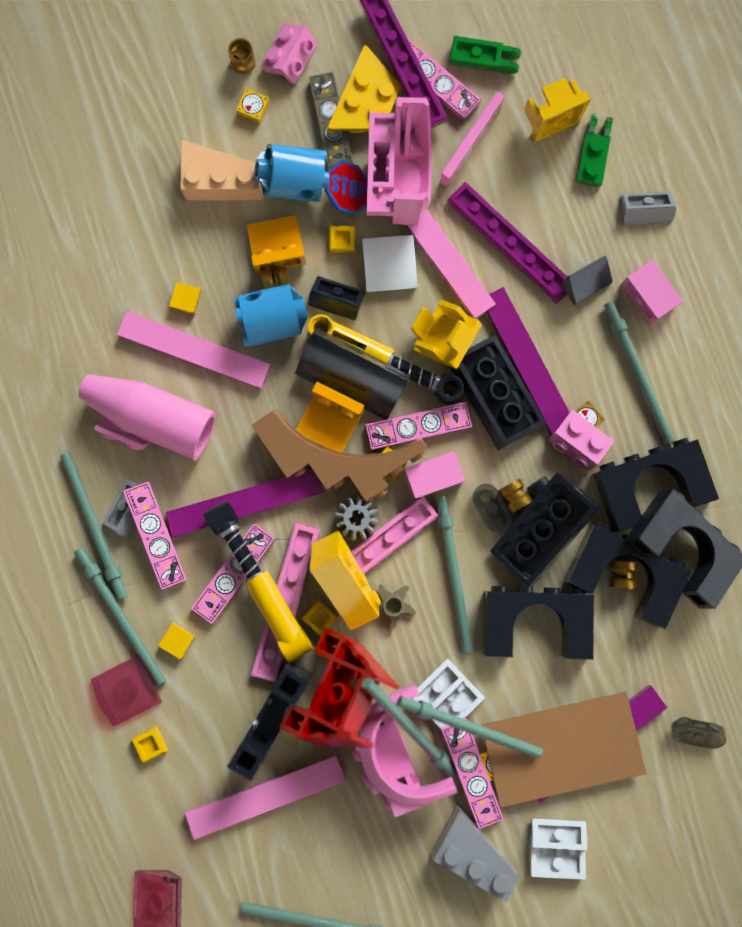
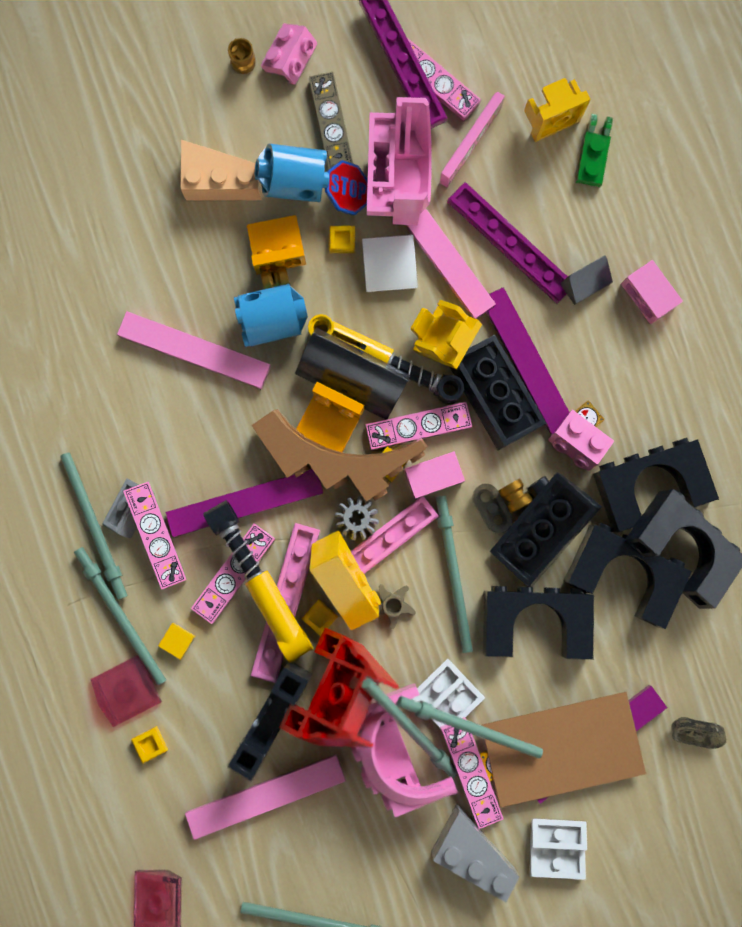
bright pink piece [78,374,216,460] -> none
yellow tile [169,282,202,315] -> none
tile [236,88,270,124] -> none
black slope [308,276,366,320] -> none
yellow wing [326,45,401,133] -> none
green hinge [449,36,521,74] -> none
sand green bar [604,301,675,446] -> none
pearl gold wheel [609,561,637,589] -> none
light grey slope [620,191,677,225] -> none

